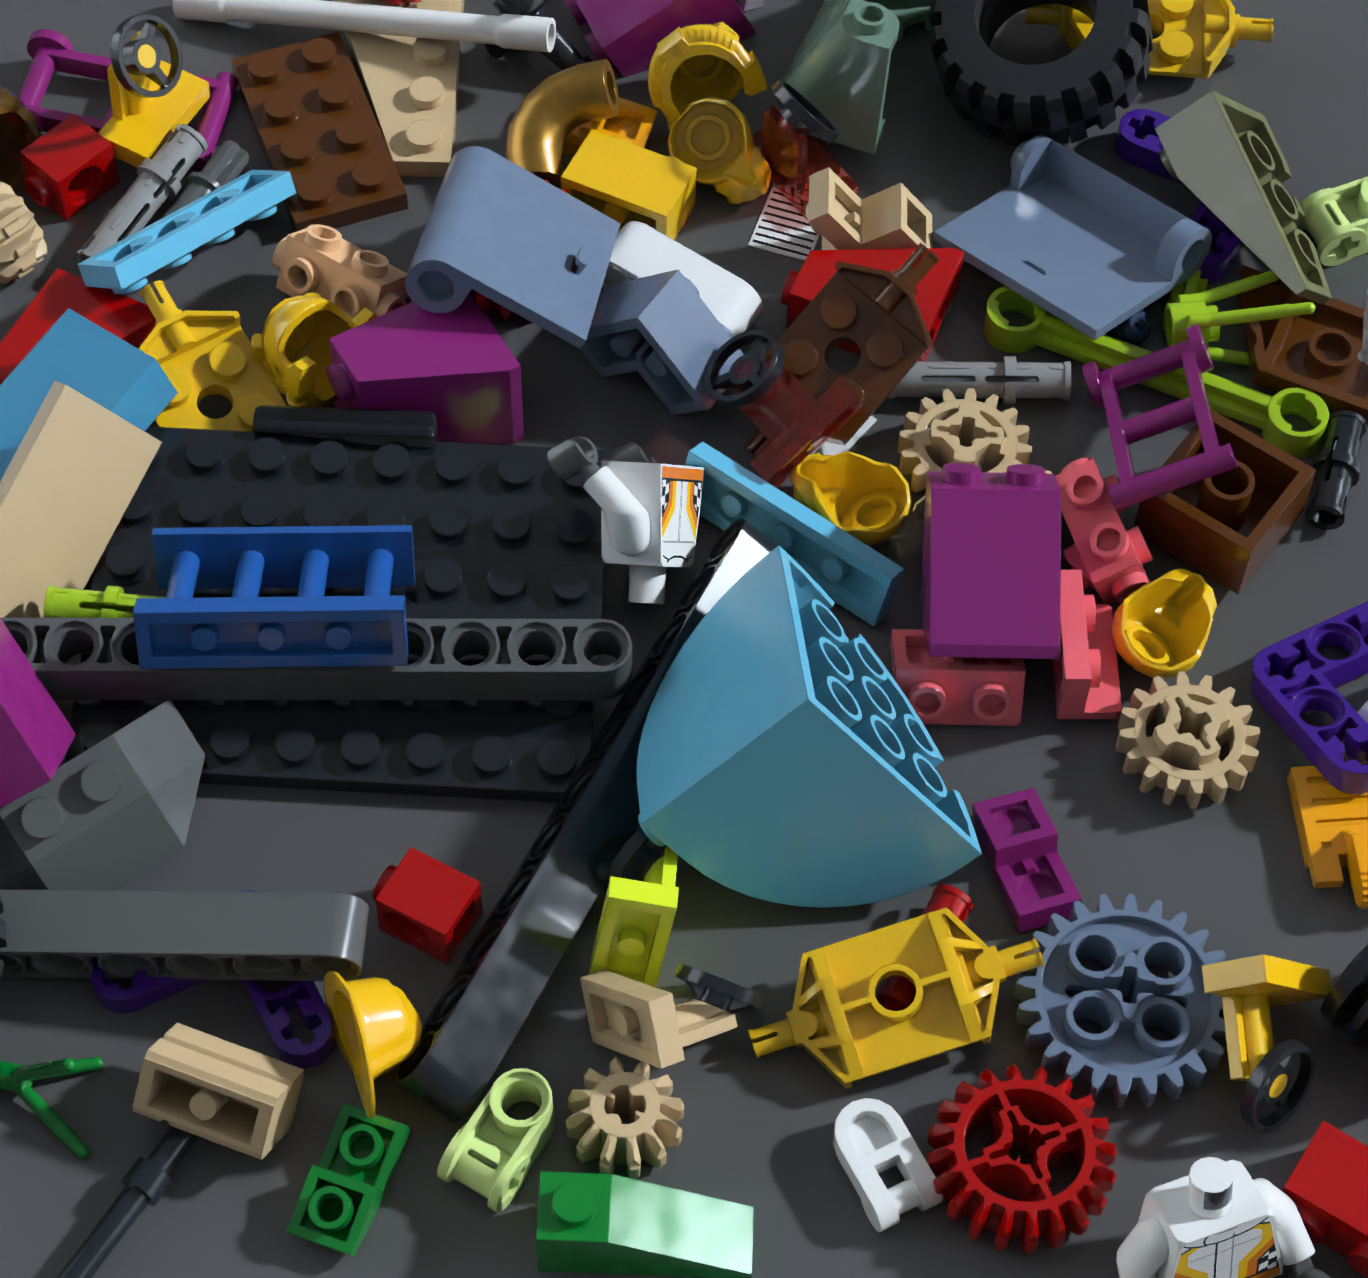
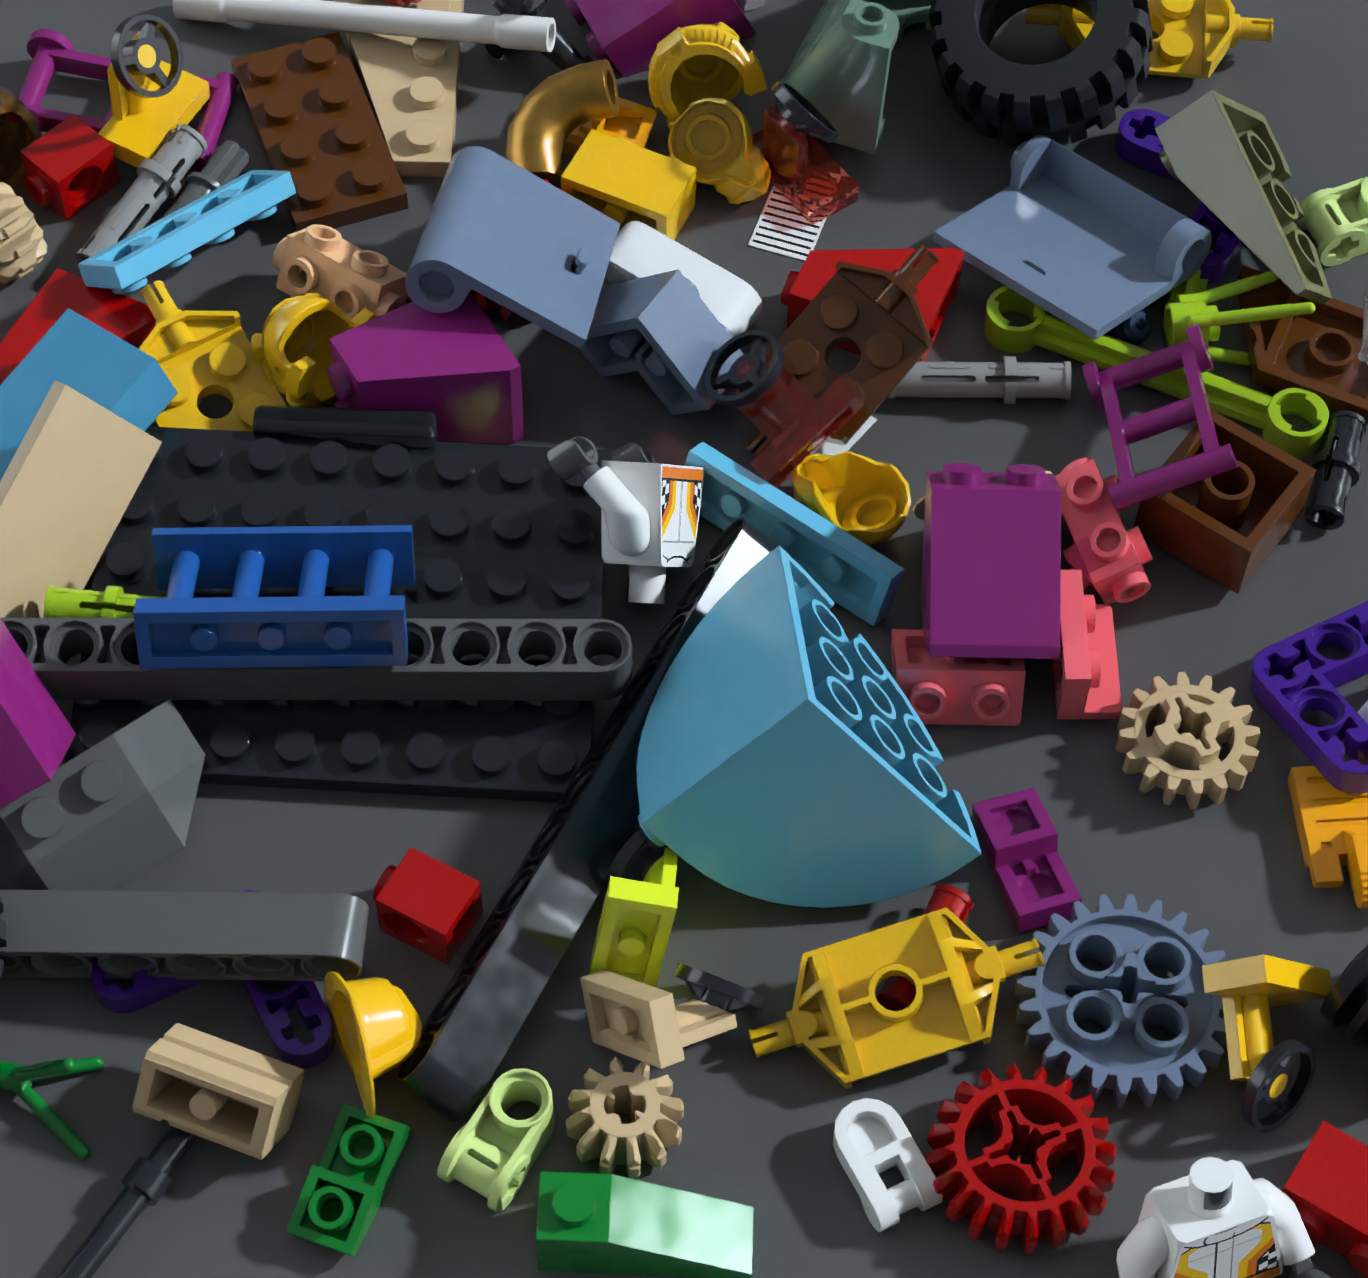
tan brick [806,167,933,250] -> none
tan gear [897,388,1032,492] -> none
yellow hair [1111,569,1217,679] -> none

